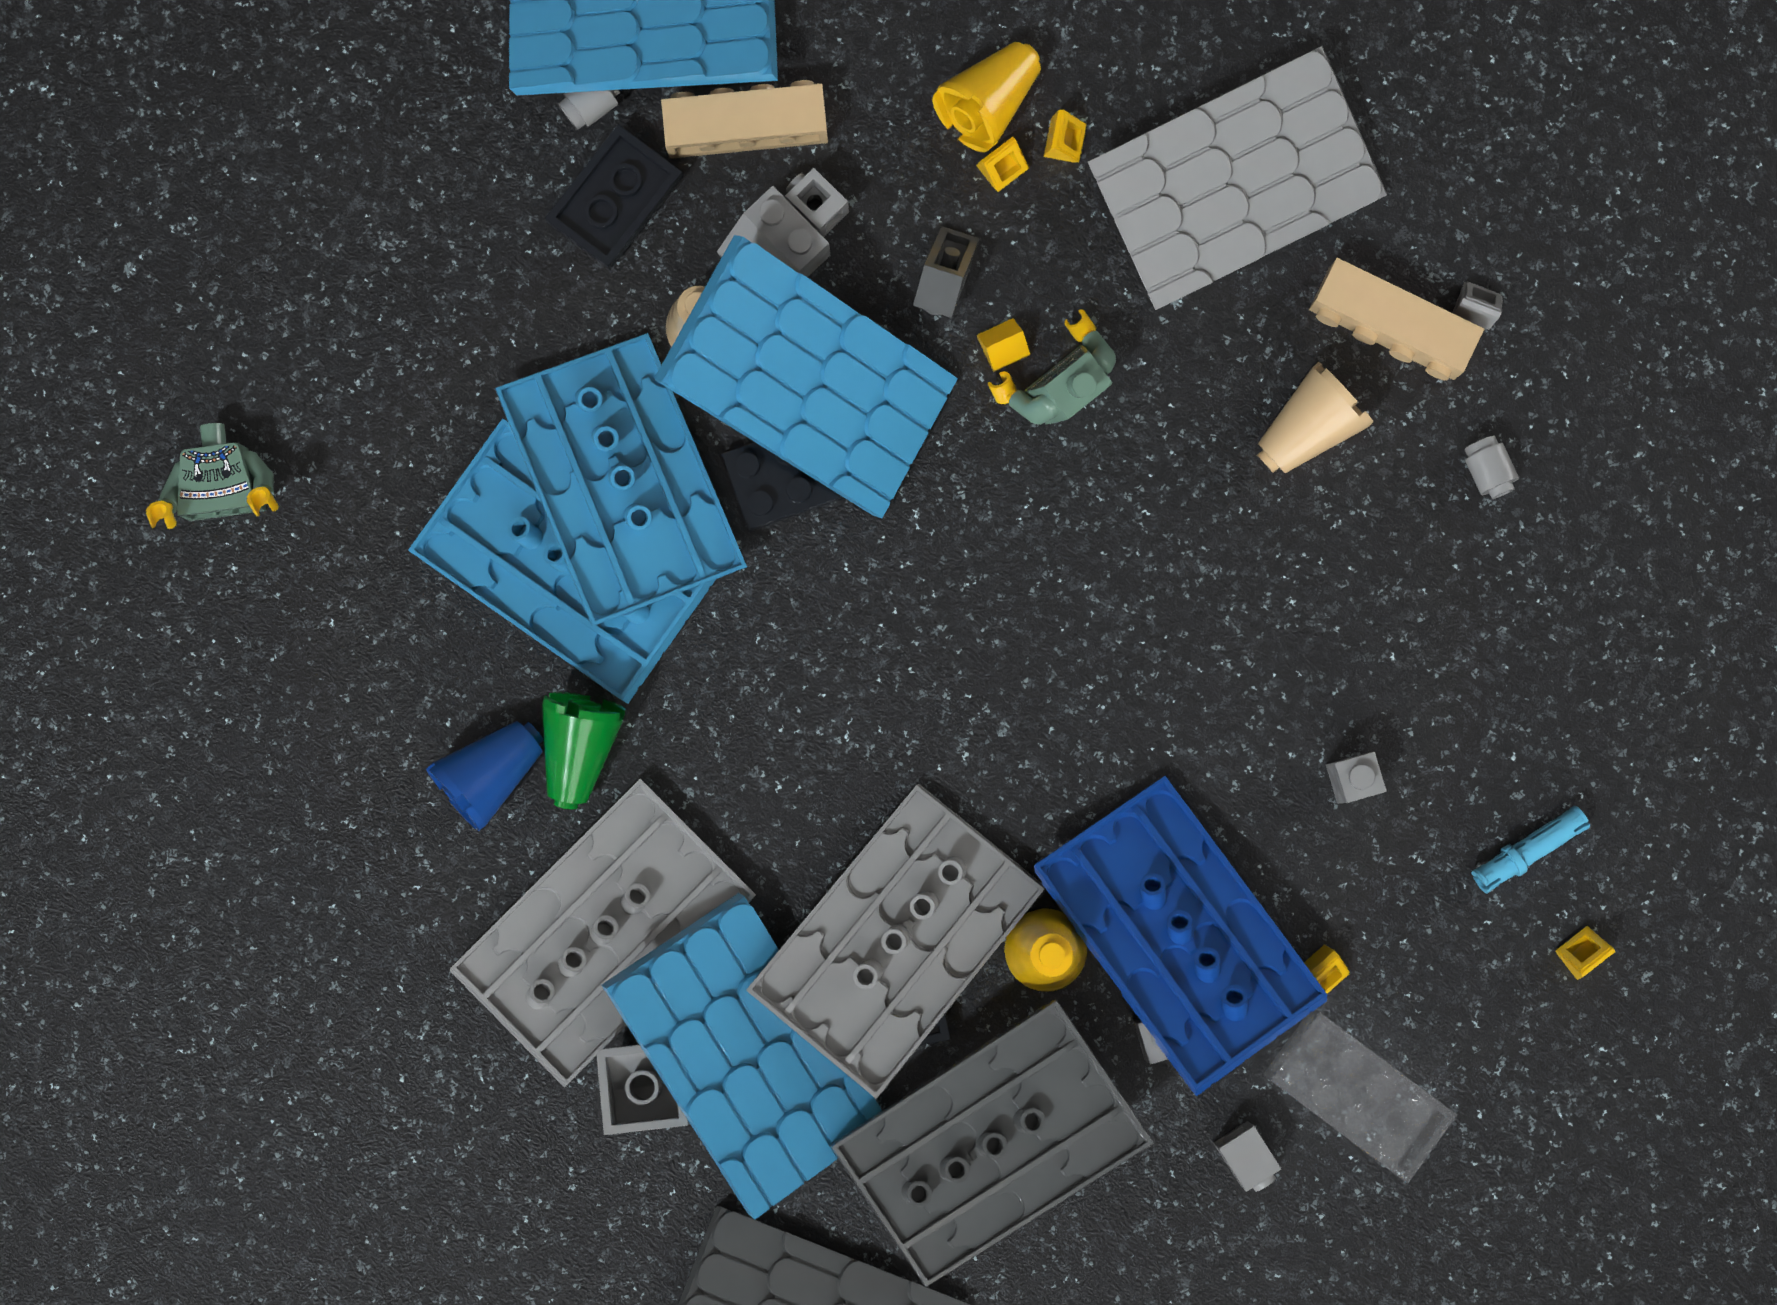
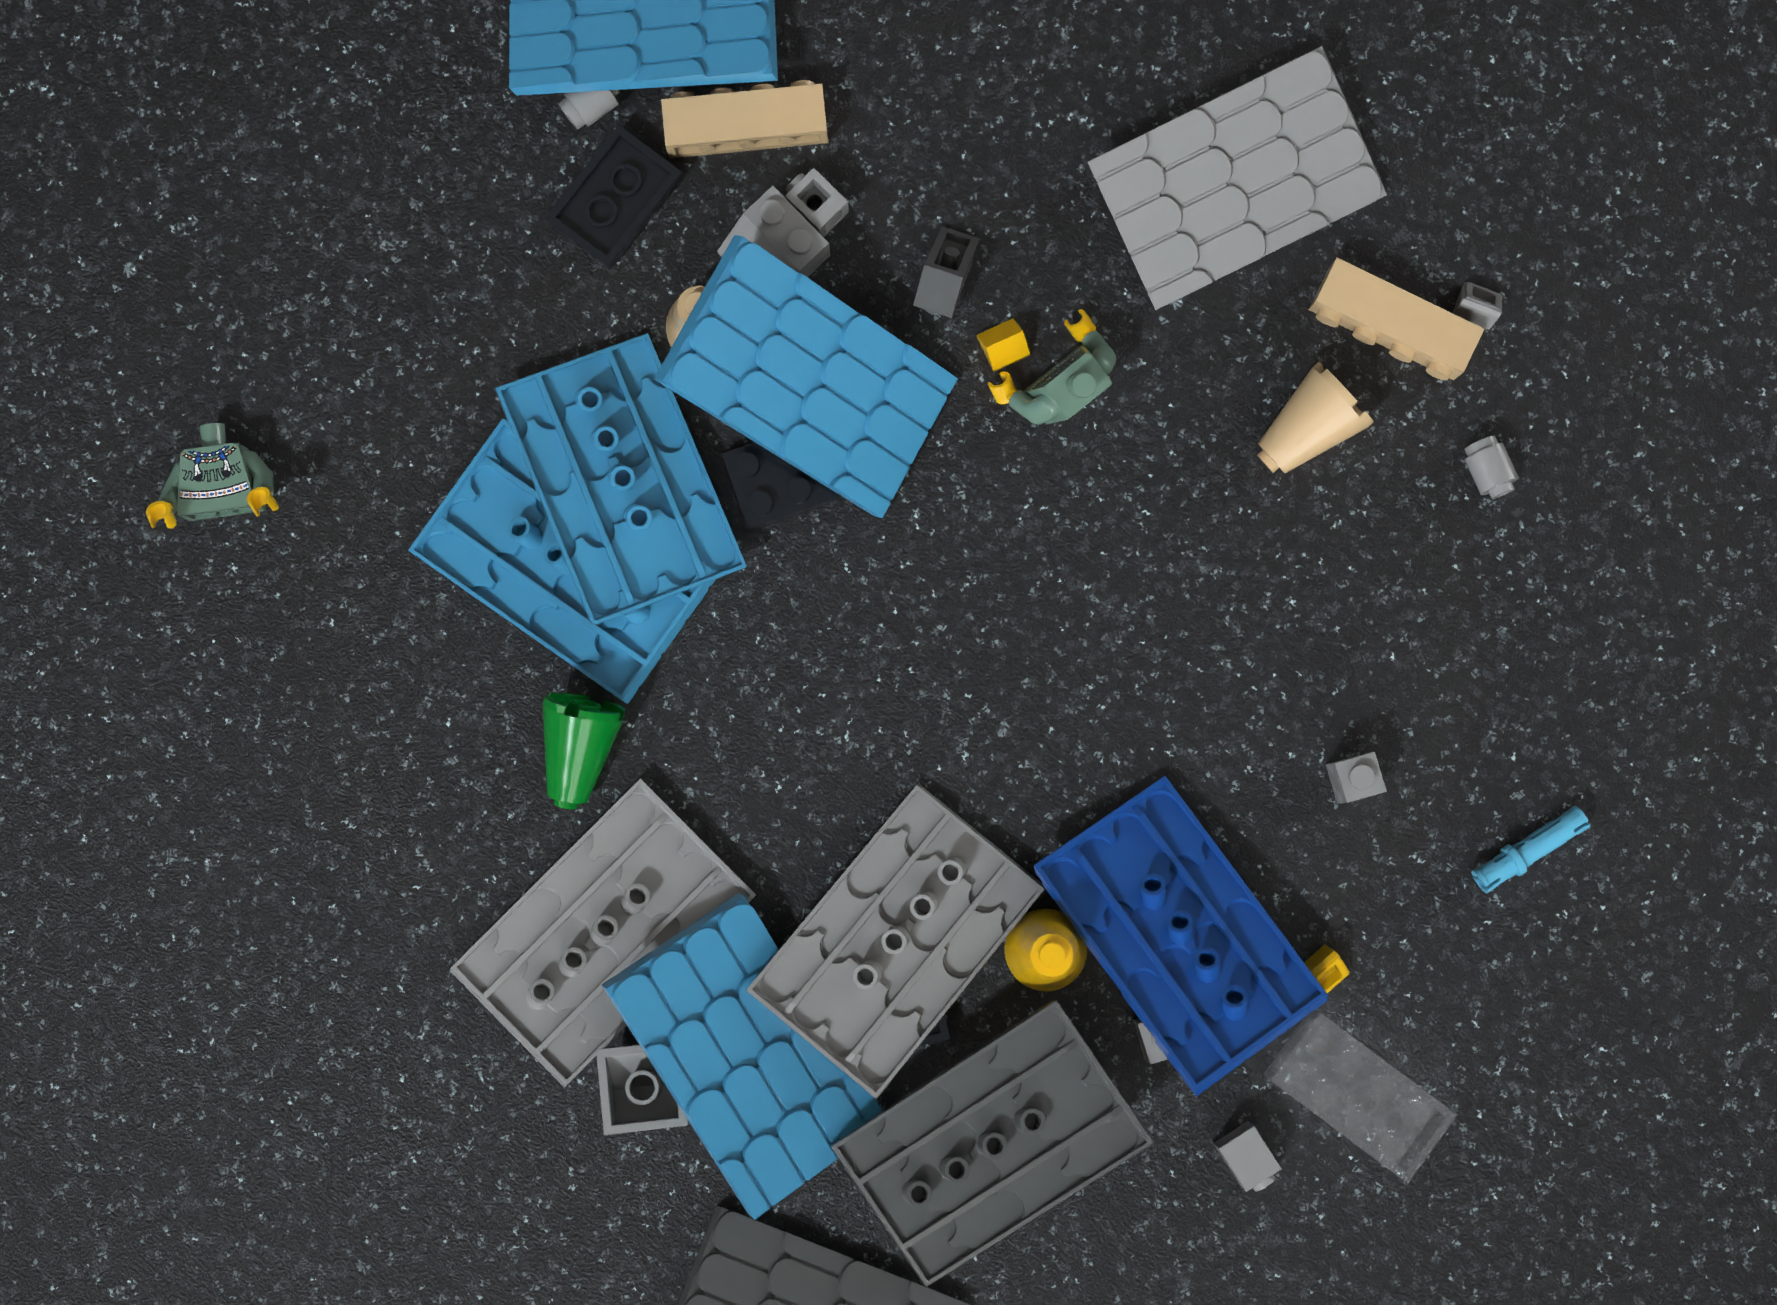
blue cone [426,721,544,831] -> none
yellow cone [932,42,1041,152] -> none
yellow slope [976,137,1029,192] -> none
yellow slope [1044,110,1086,163] -> none
yellow slope [1555,926,1615,980] -> none

